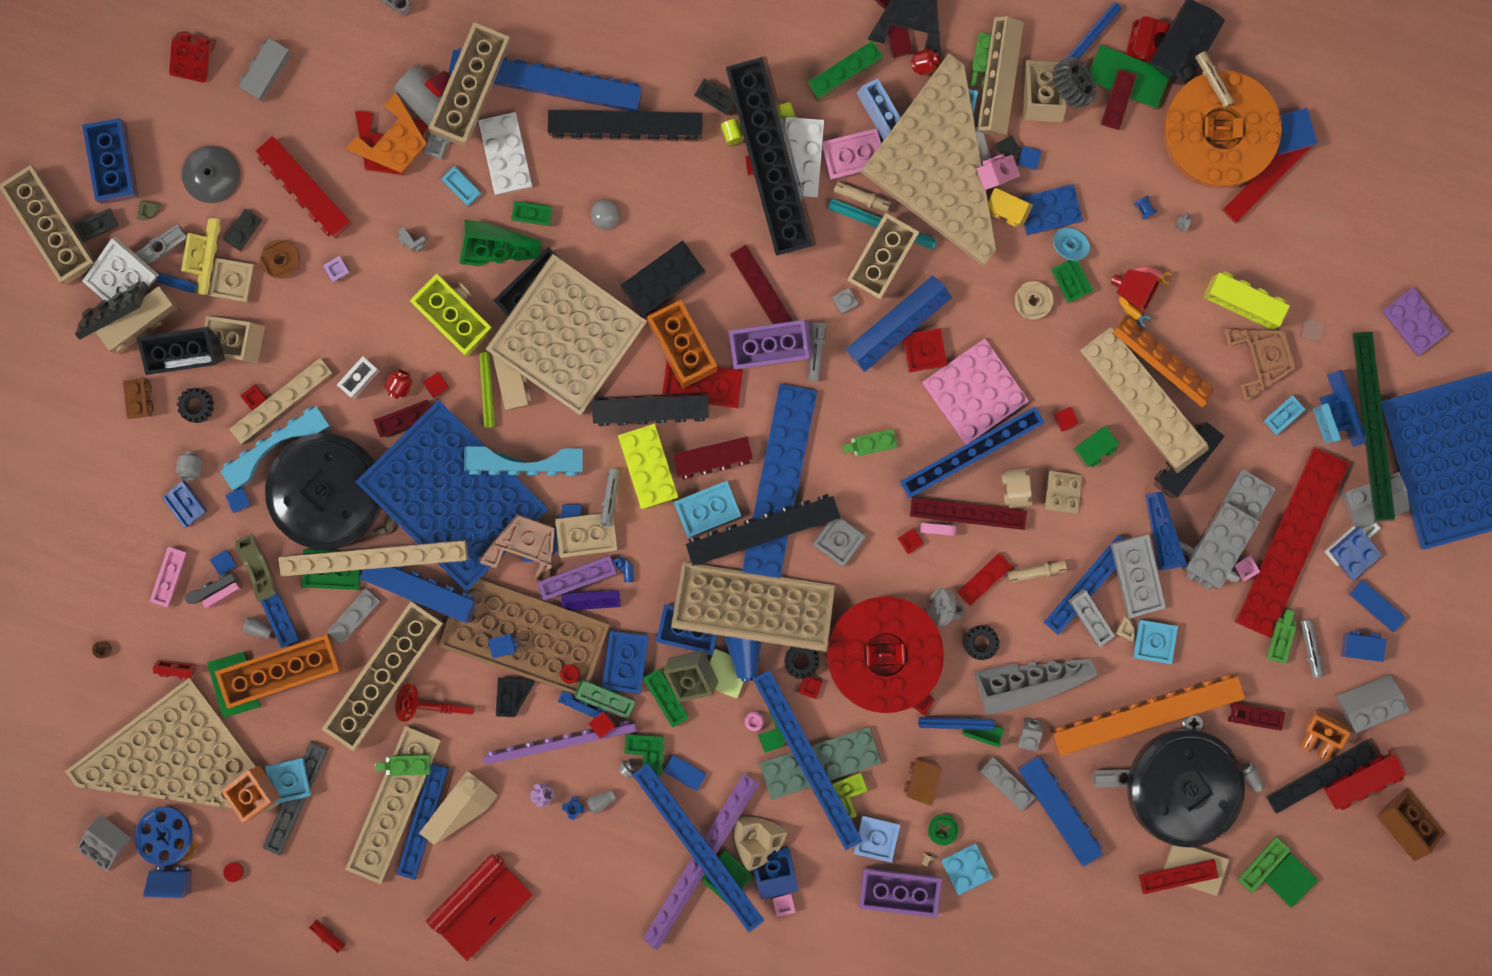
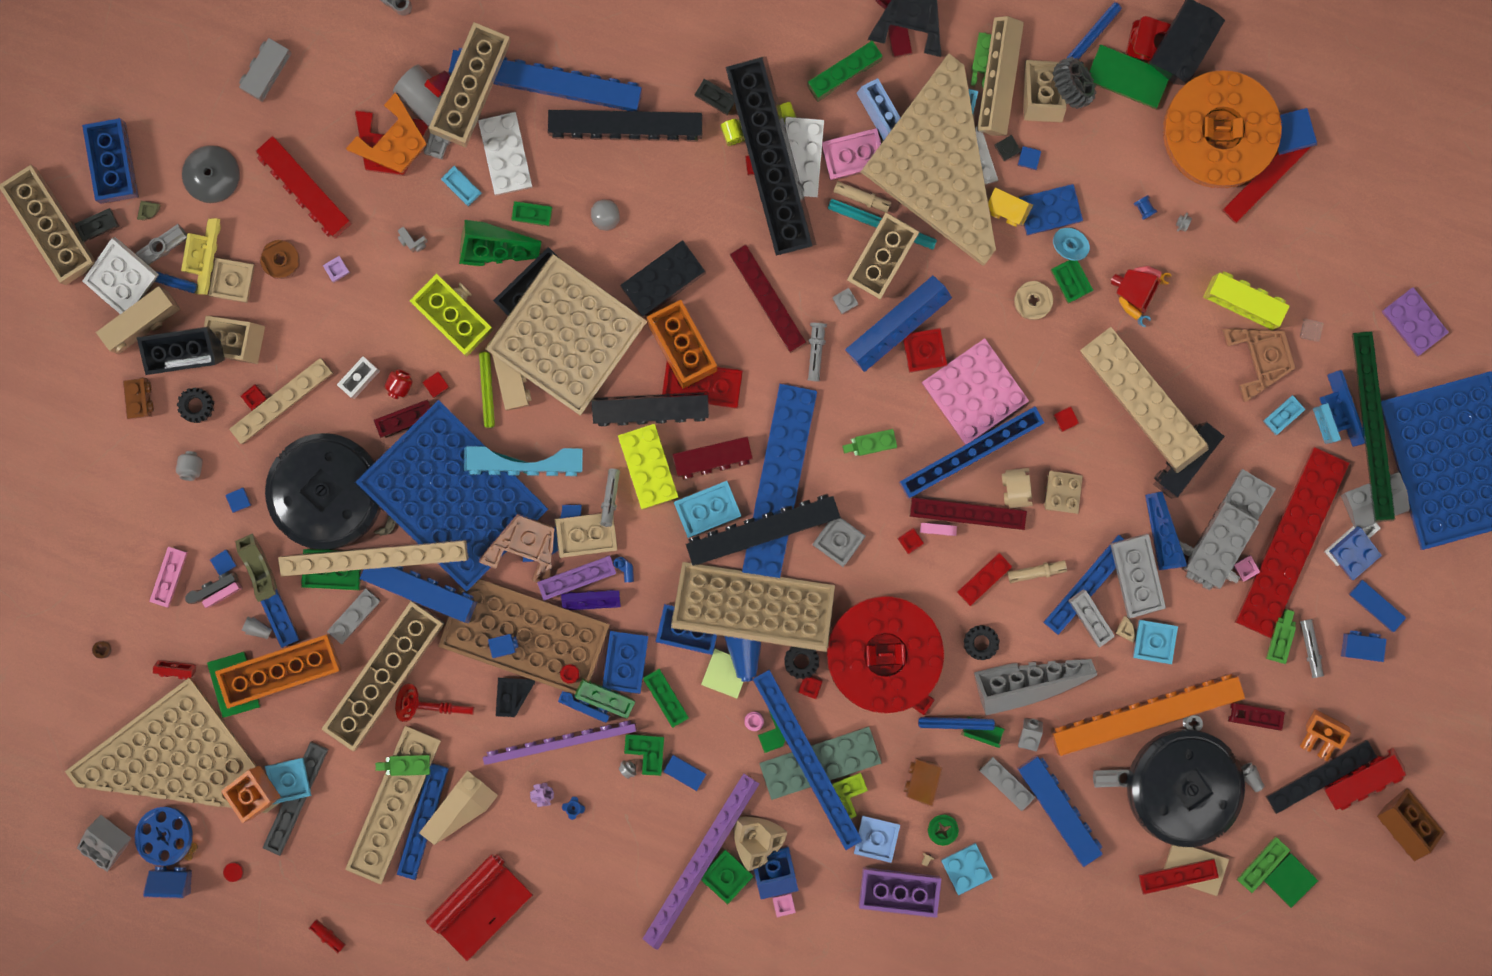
pearl dark grey plate [75,281,149,340] -> none
plate [162,480,208,528] -> none
red bracket [169,31,216,83] -> none
medium azure arch [220,406,332,491] -> none
pearl dark grey plate [224,209,262,252] -> none
light grey cone [586,790,616,814] -> none
red tile [588,711,616,738] -> none
blue plate [632,763,765,932] -> none
olive brick [663,651,719,702] -> none
medium lavender brick [729,319,814,369] -> none
red head [911,48,941,76] -> none
light grey tile [927,588,965,627] -> none
bright pink brick [976,154,1020,190] -> none
green brick [1072,425,1119,468] -> none
dark red plate [1100,69,1137,130] -> none
orange plate [1113,315,1214,407] -> none
tan pin [1195,51,1234,108] -> none
light grey slope [1336,675,1410,733] -> none

